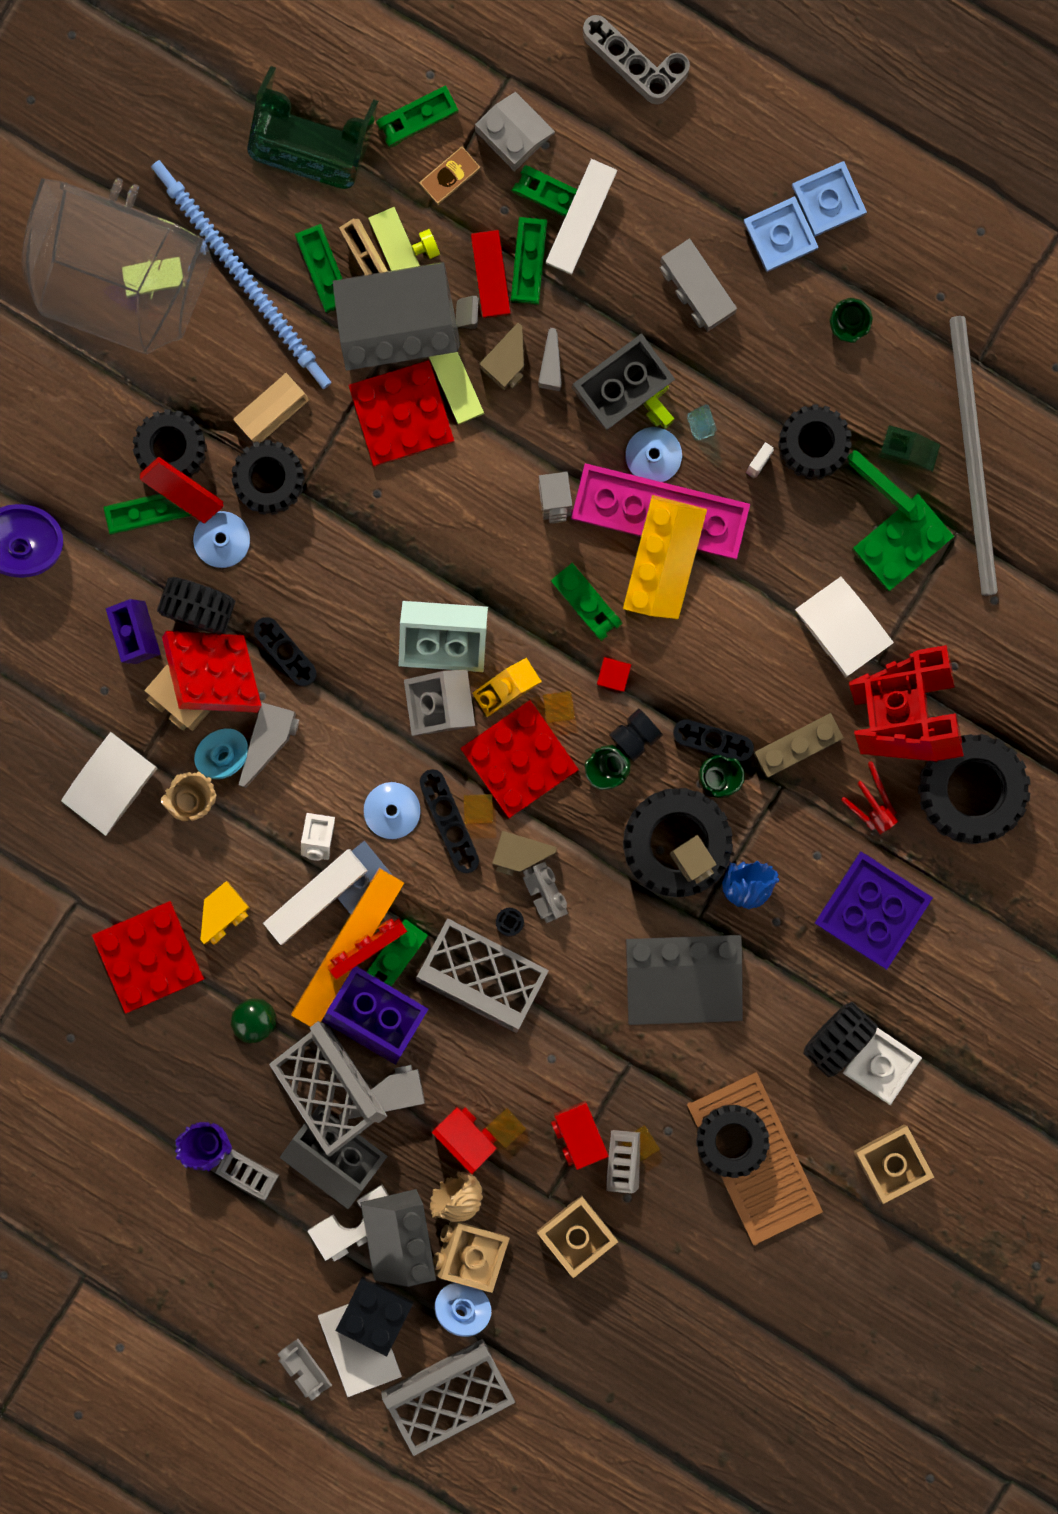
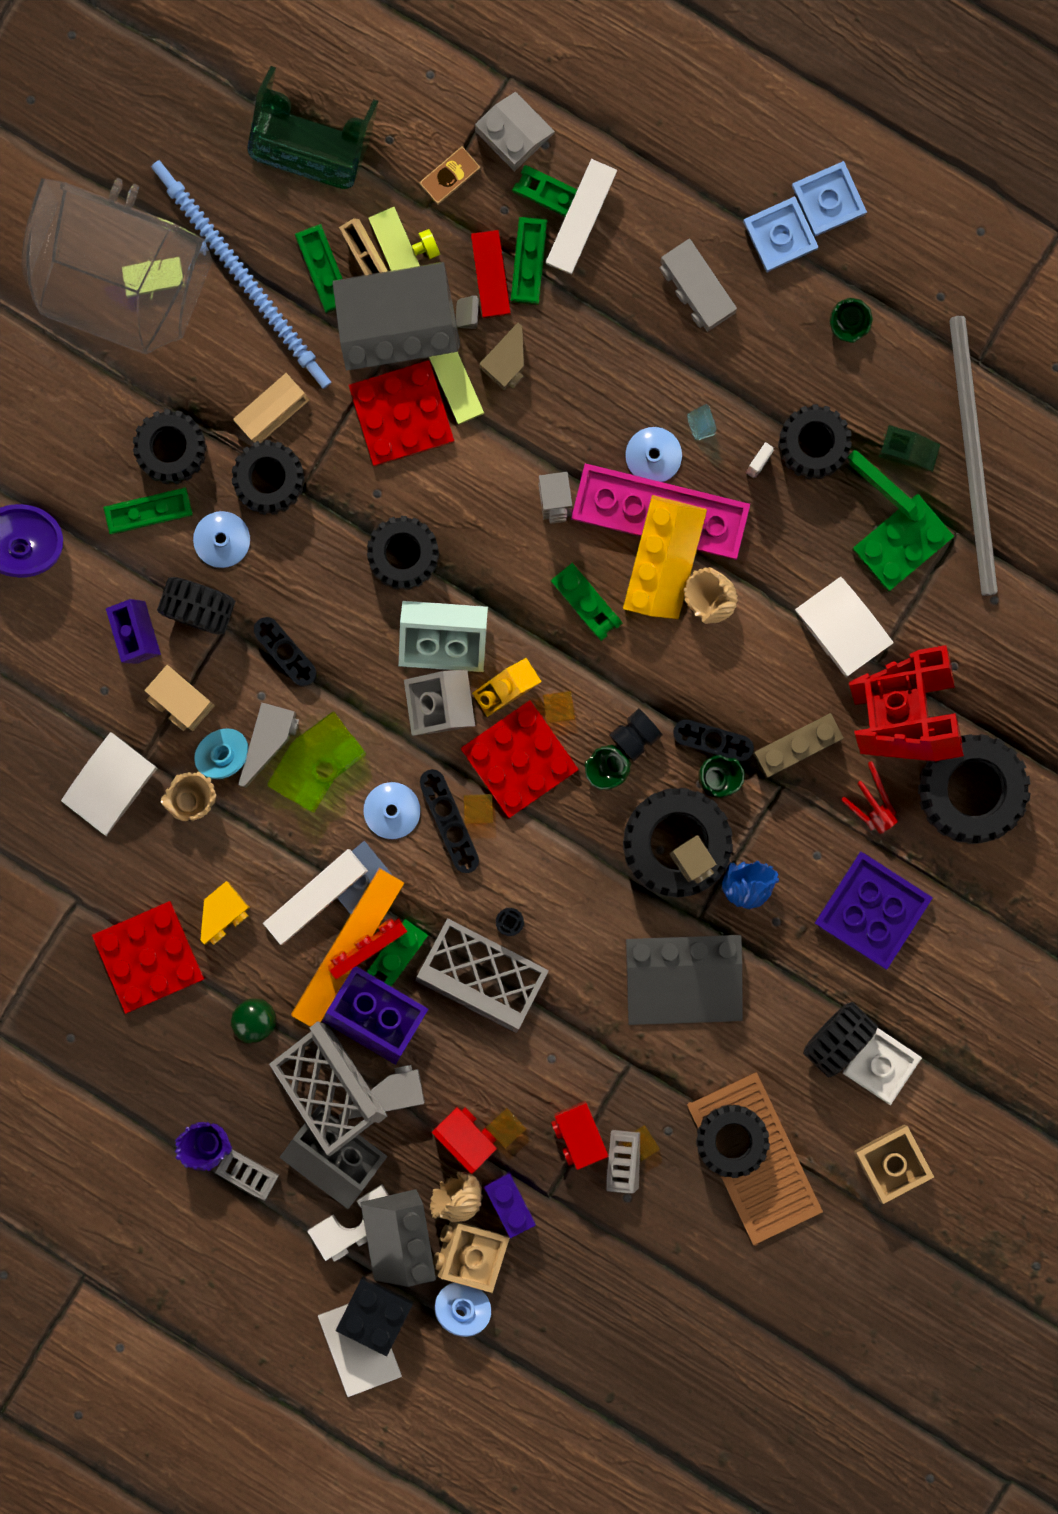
red tile [140,457,223,524] -> none
red plate [162,631,262,713] -> none
light grey hinge [277,1339,332,1401] -> none
white bracket [301,813,335,861] -> none
green plate [376,85,459,148] -> none
light grey fence [381,1339,515,1456] -> none
dark tan slope [492,831,557,876] -> none
light grey hinge [523,862,568,923] -> none
tan brick [537,1195,618,1278] -> none
light grey slope [538,328,561,391] -> none
dark grey slope [572,333,675,430] -> none
light grey beam [583,15,690,104] -> none
red tile [597,657,631,692] -> none
lime bracket [643,386,674,429] -> none
none -> clear neon green panel [267,712,367,813]
none -> black tyre [367,516,439,590]
none -> dark purple brick [484,1172,536,1238]
none -> tan hair [684,567,738,624]

